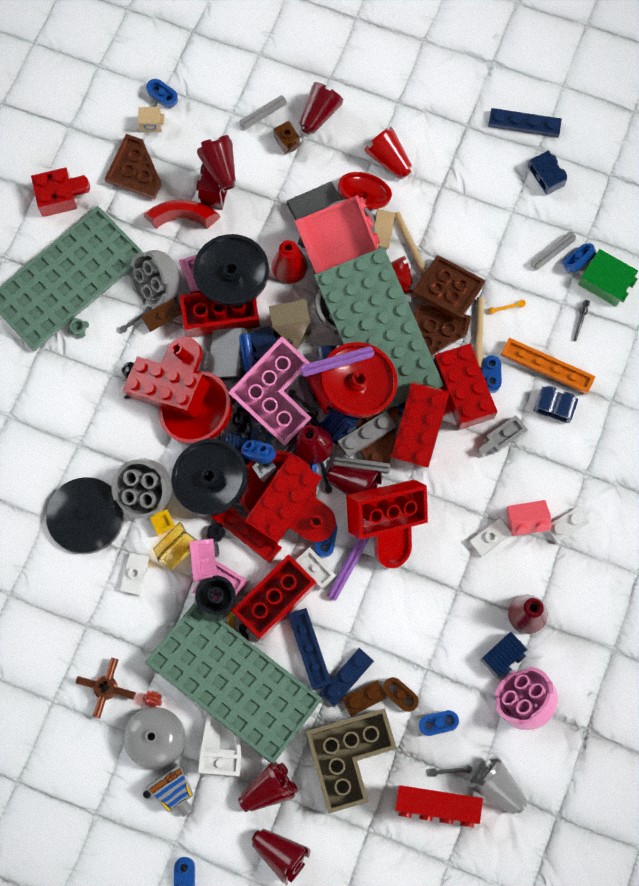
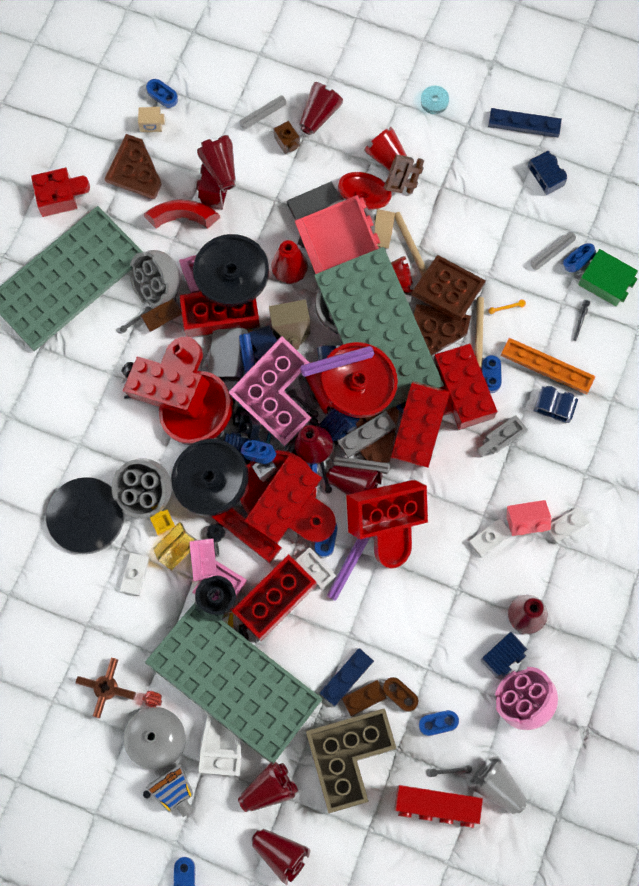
sand green plate [68,318,89,338] -> none
dark blue plate [288,608,332,691] -> none
none -> reddish brown plate [384,154,424,194]
none -> clear light blue piece [421,85,449,114]

